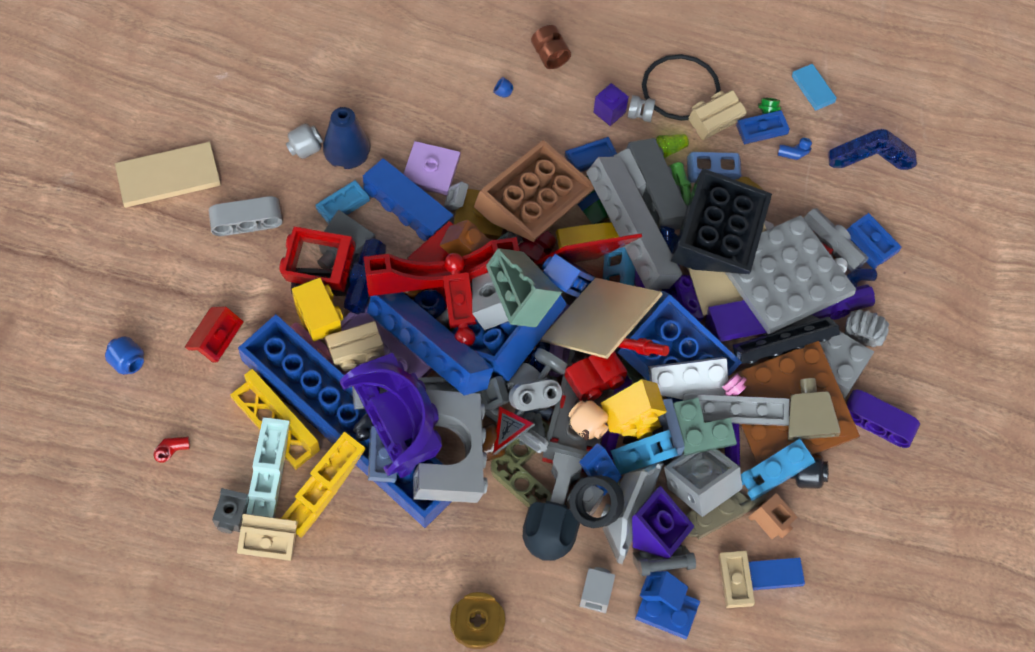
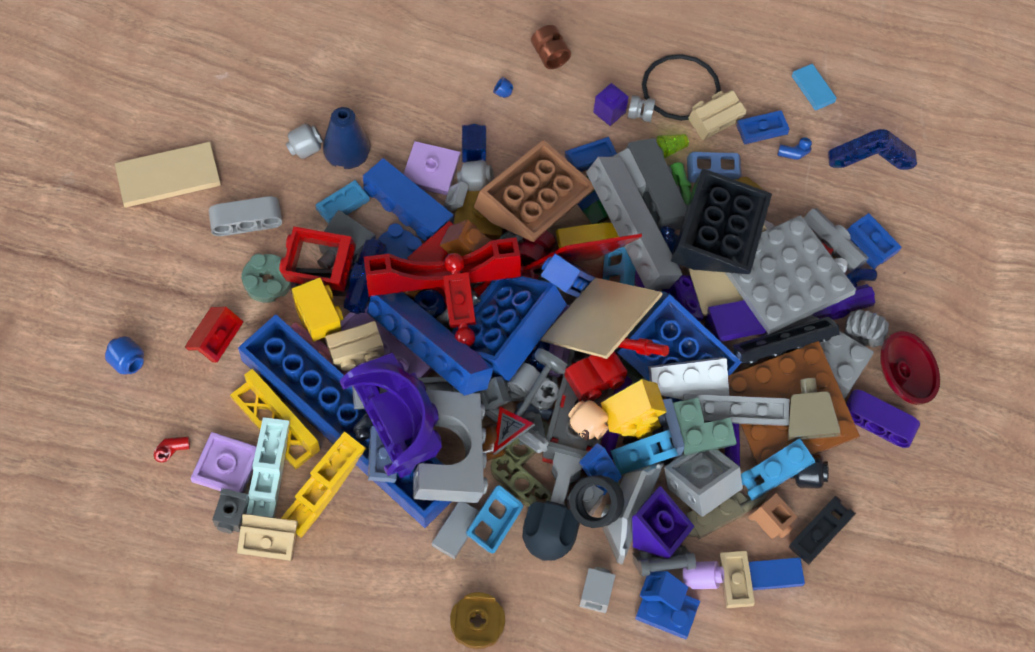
light grey brick [472,272,508,330] -> none
sand green wedge [486,248,562,327] -> none
light grey plate [509,379,562,411] -> none
bright pink plate [722,373,747,396] -> none
green plate [758,98,782,114] -> none
none -> lavender plate [190,432,257,493]
none -> sand green plate [242,254,291,303]
none -> blue piece [372,223,422,259]
none -> light grey tile [432,502,479,560]
none -> light grey head [457,160,494,191]
none -> clear blue brick [462,124,486,162]
none -> dark azure piece [466,485,523,553]
none -> lavender brick [683,561,724,589]
none -> black plate [789,496,856,565]
none -> dark red dish [880,331,940,405]

